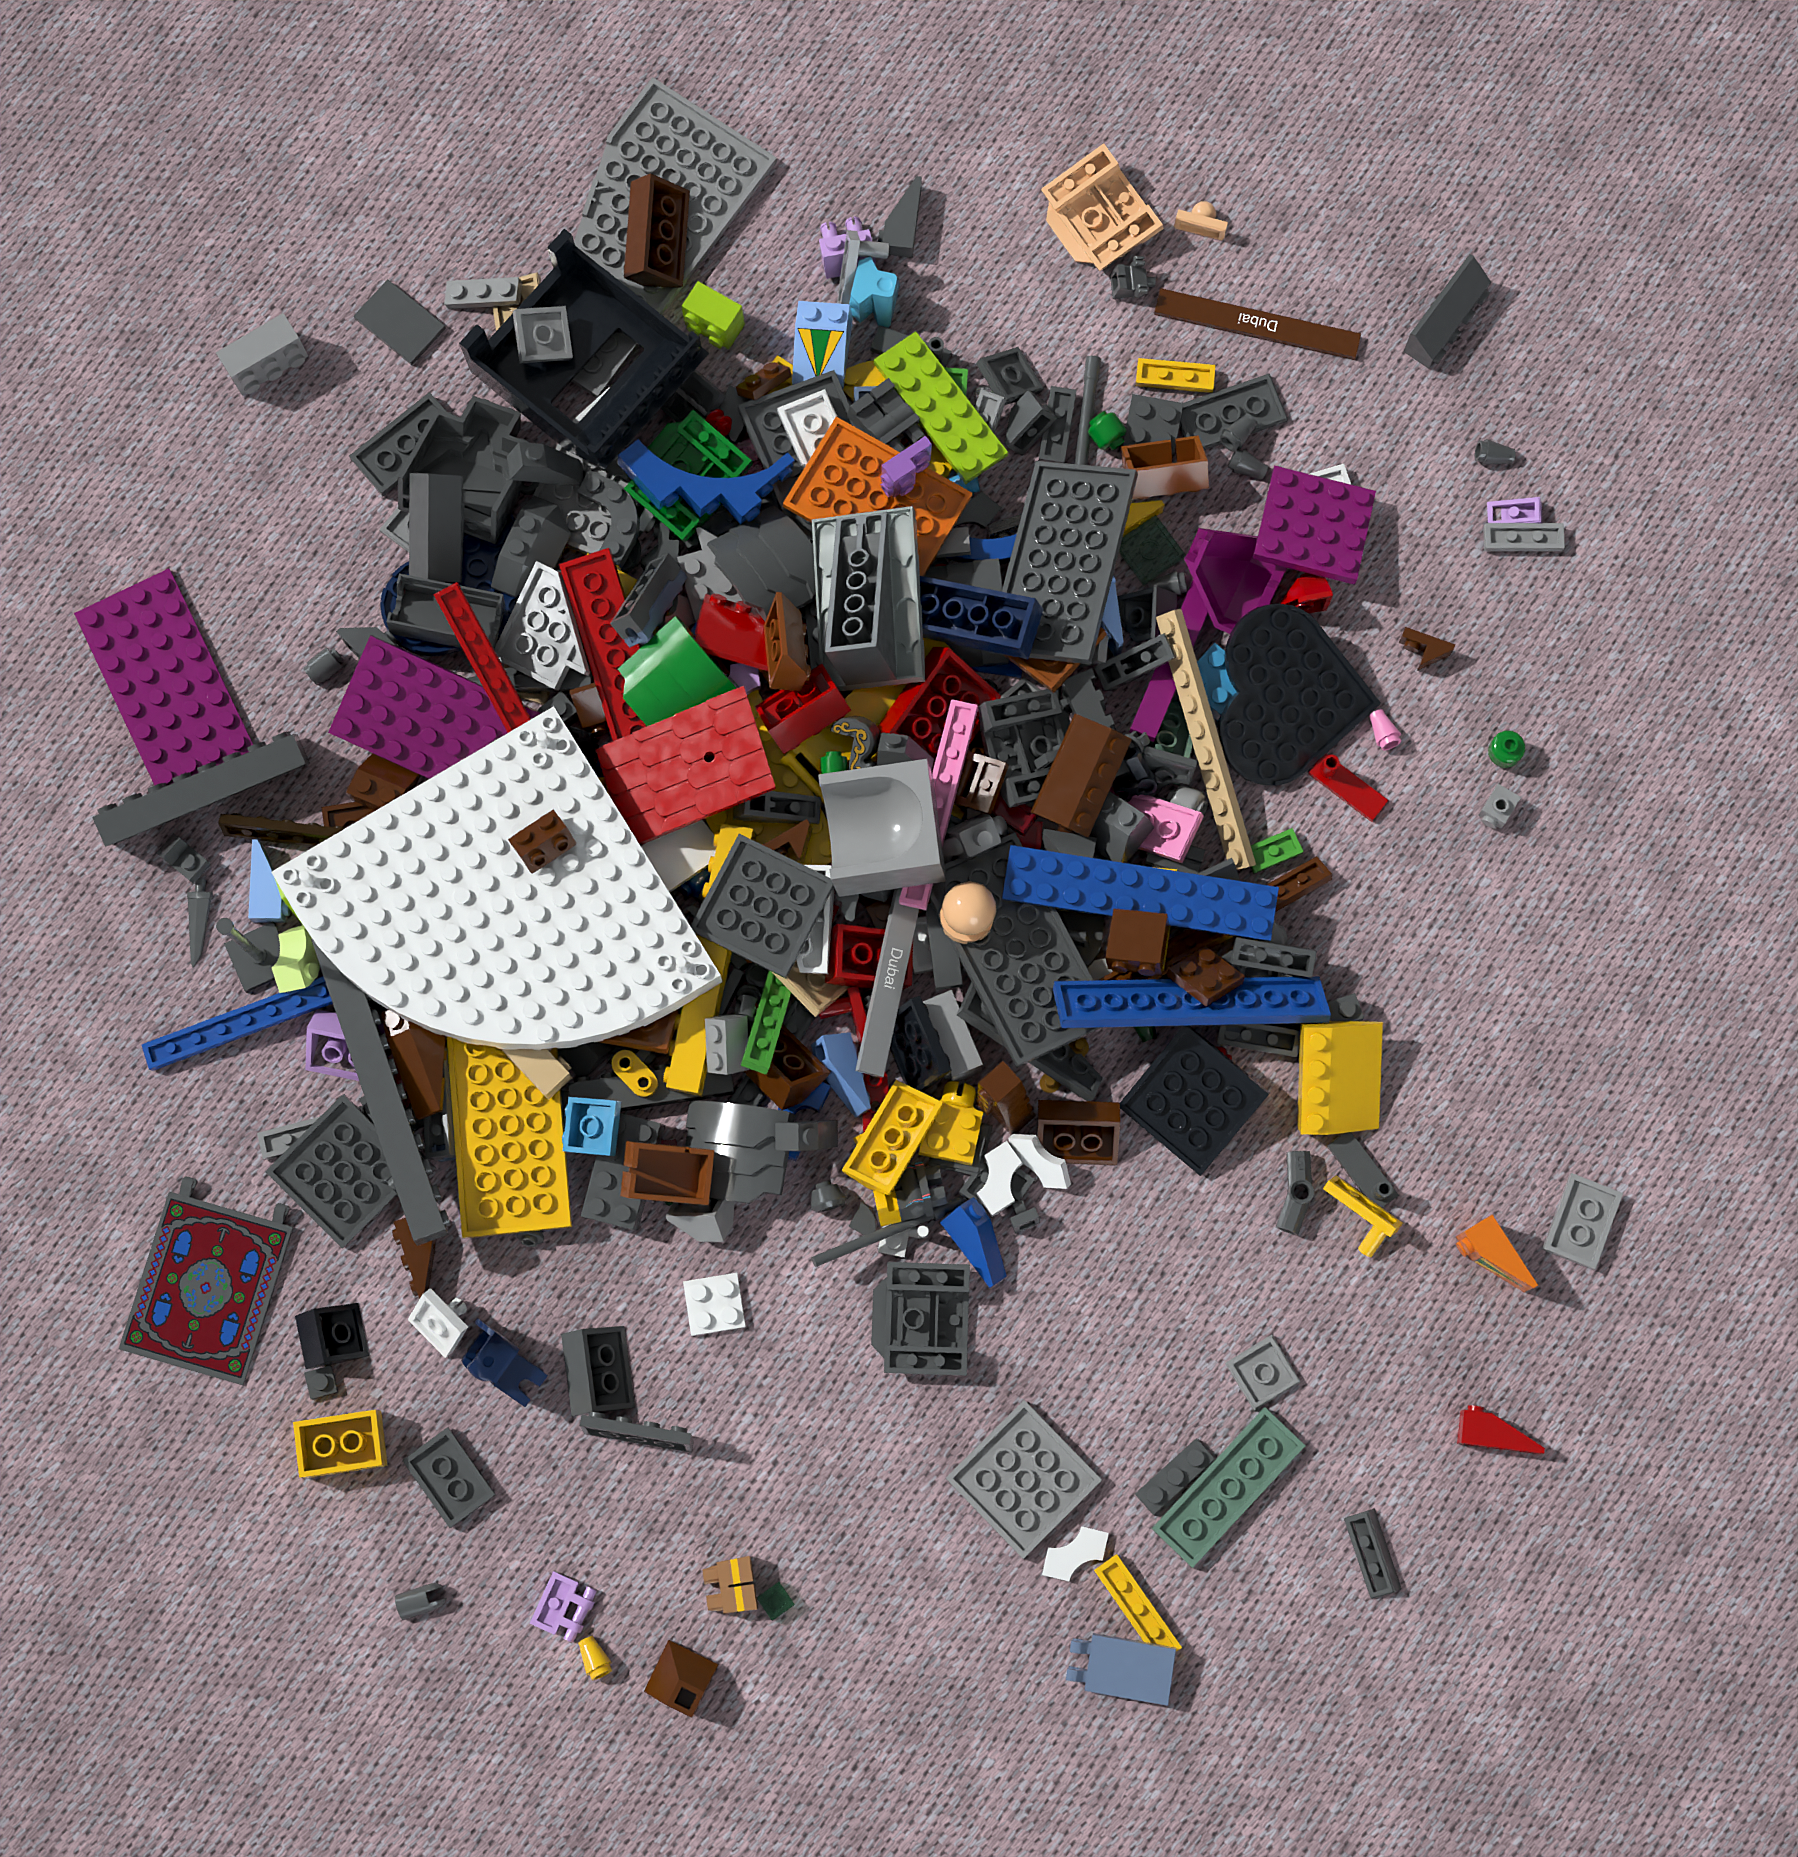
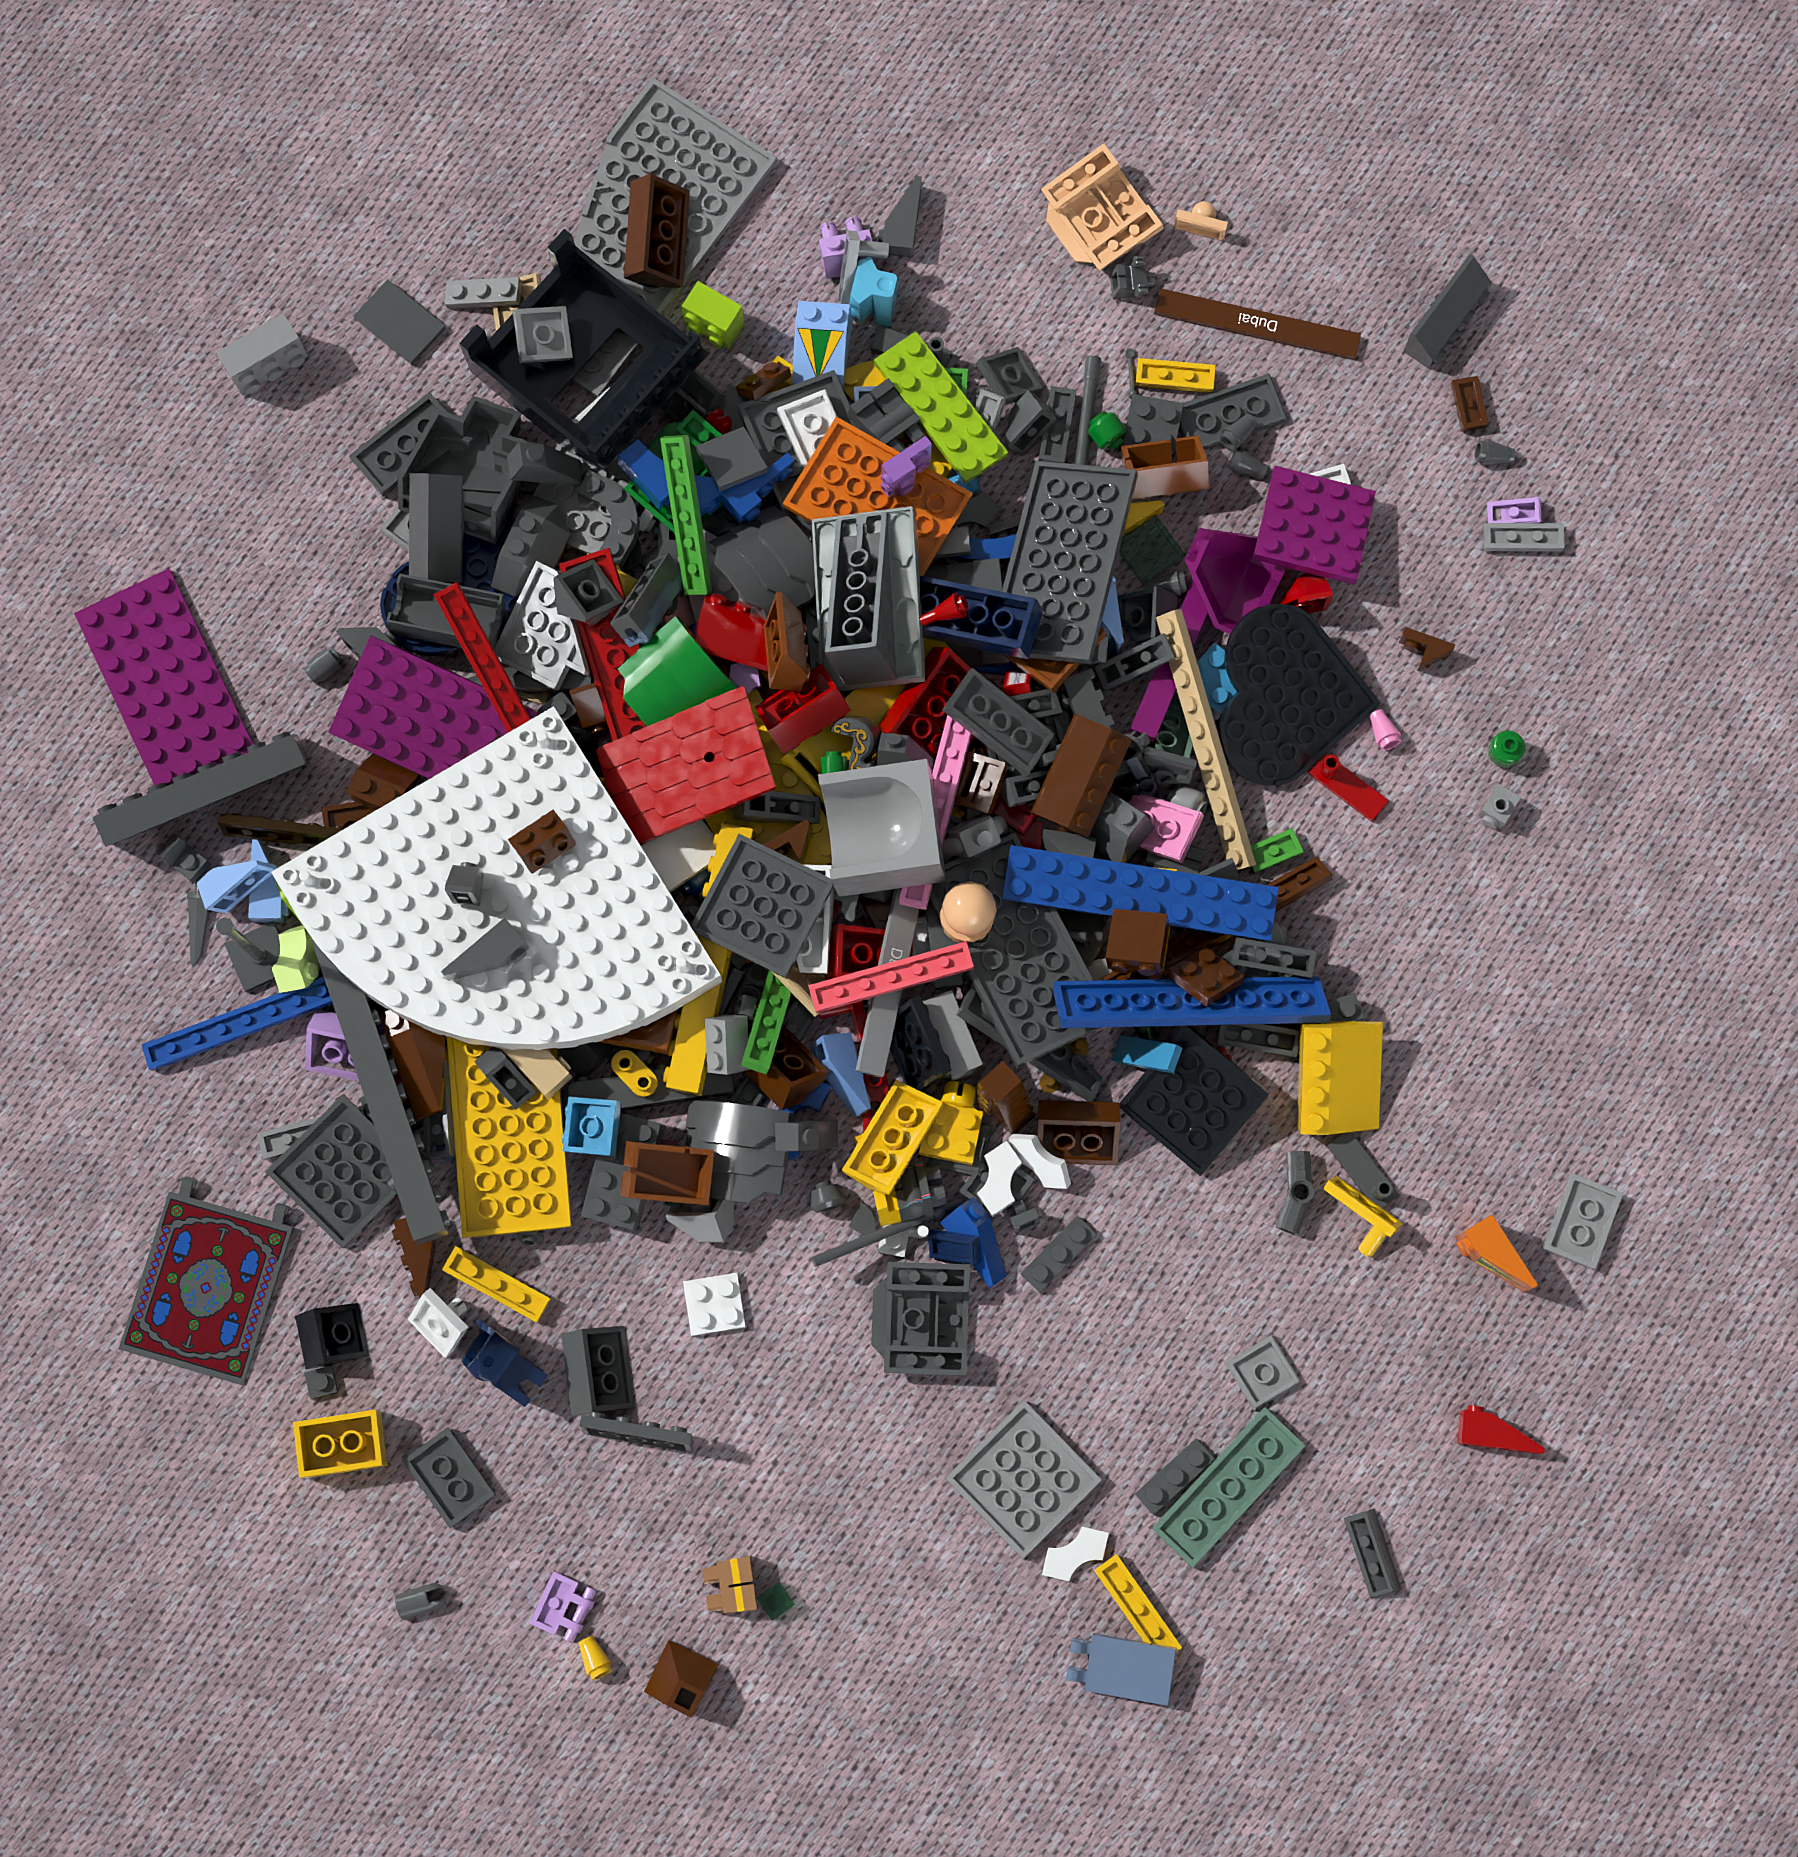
none -> light blue slope [197,860,277,914]
none -> dark grey slope [441,917,529,981]
none -> yellow plate [442,1246,551,1323]
none -> dark grey slope [445,862,484,906]
none -> dark grey slope [475,1046,537,1109]
none -> dark grey slope [553,559,624,627]
none -> bright green plate [660,435,712,595]
none -> dark grey tile [696,427,768,492]
none -> coral plate [808,941,974,1013]
none -> red cone [919,592,969,626]
none -> dark blue tile [928,1229,981,1265]
none -> dark grey tile [942,668,1056,777]
none -> red tile [1003,669,1033,696]
none -> dark grey plate [1020,1215,1097,1293]
none -> dark azure tile [1112,1035,1182,1073]
none -> dark grey hinge [1125,348,1138,399]
none -> reddish brown plate [1451,376,1489,432]

